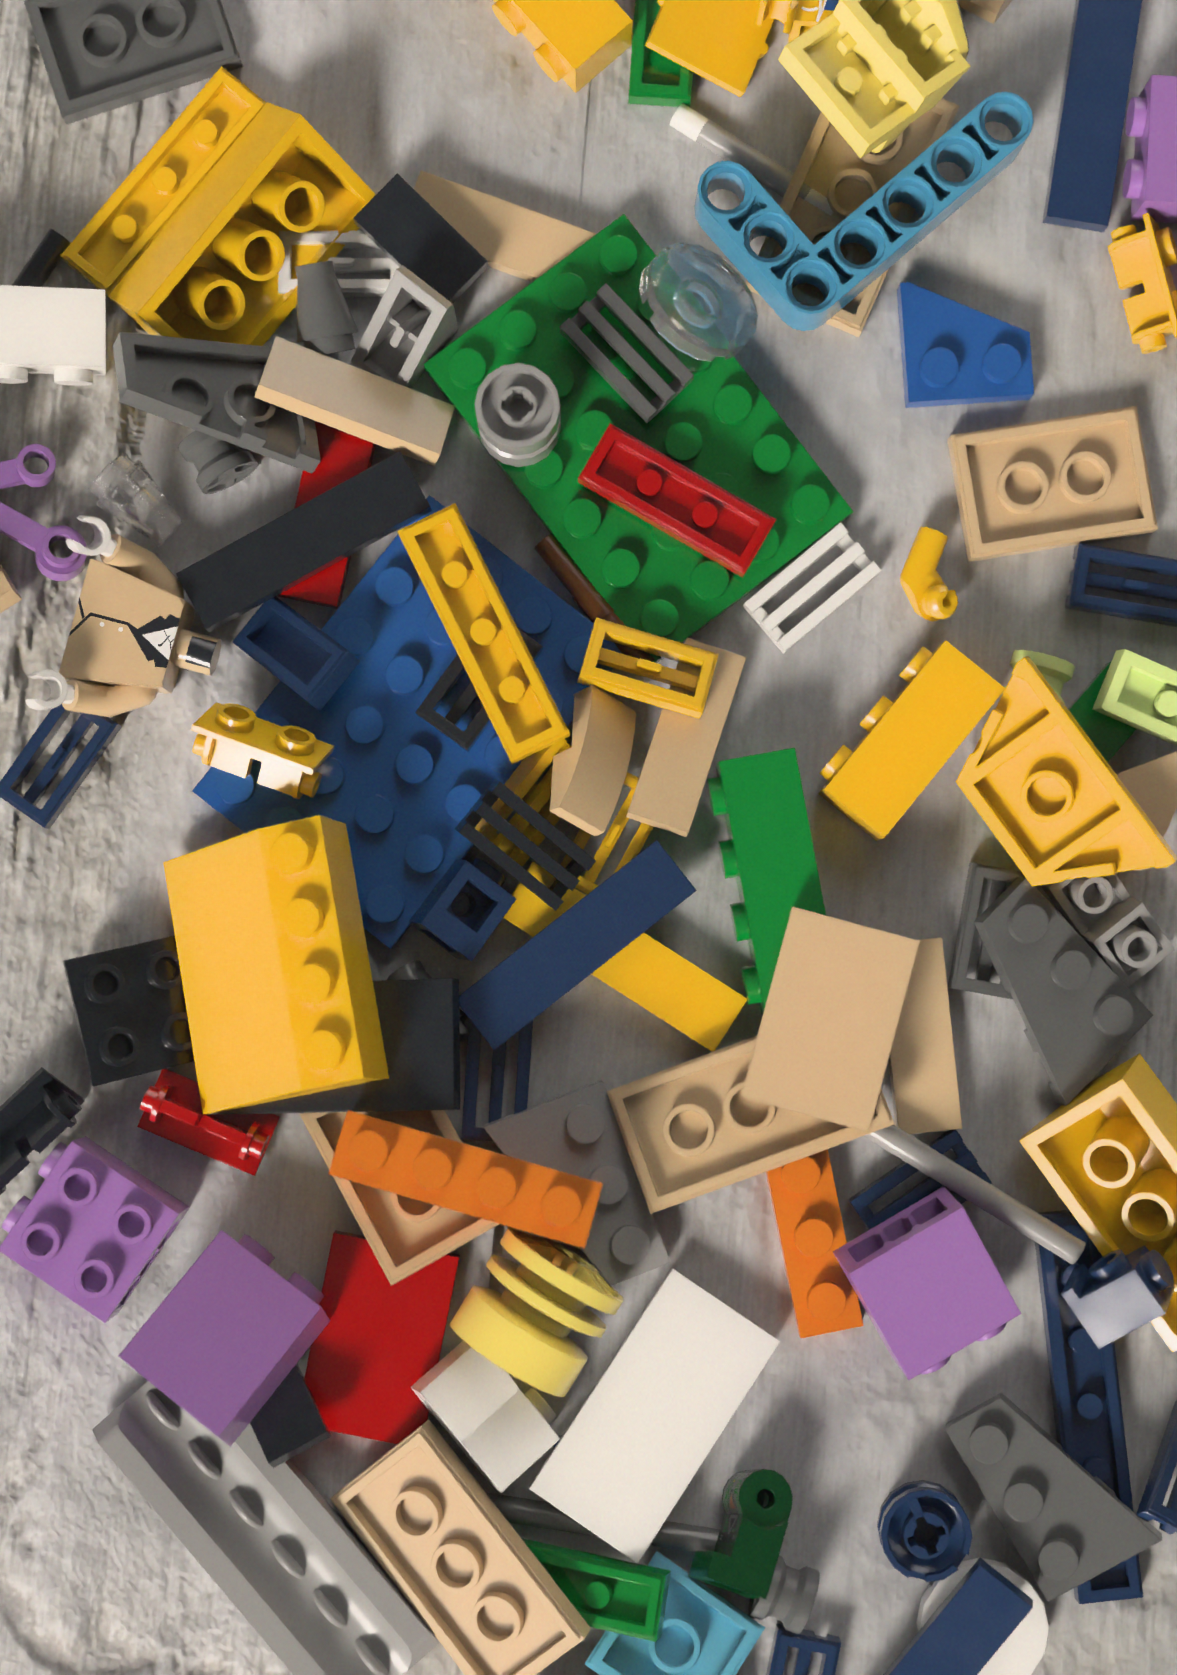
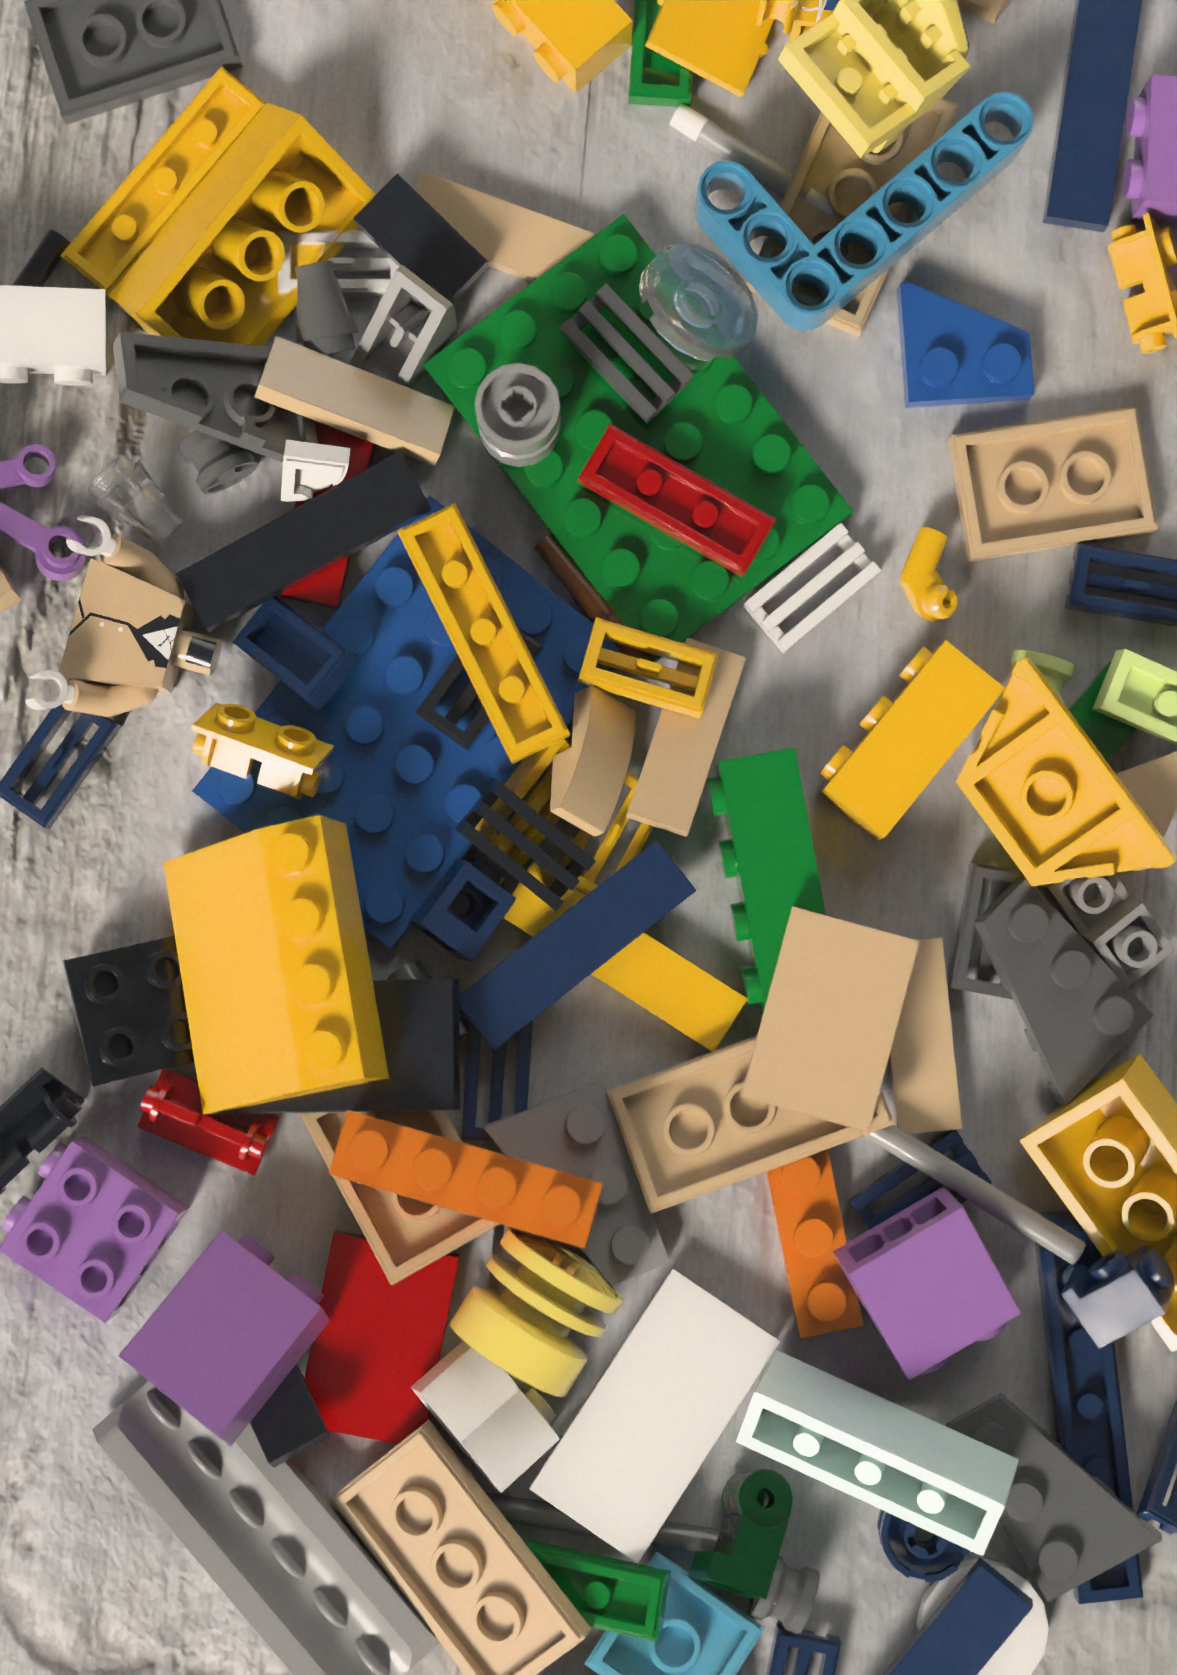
none -> white tile [281,440,351,502]
none -> light aqua brick [736,1350,1019,1556]

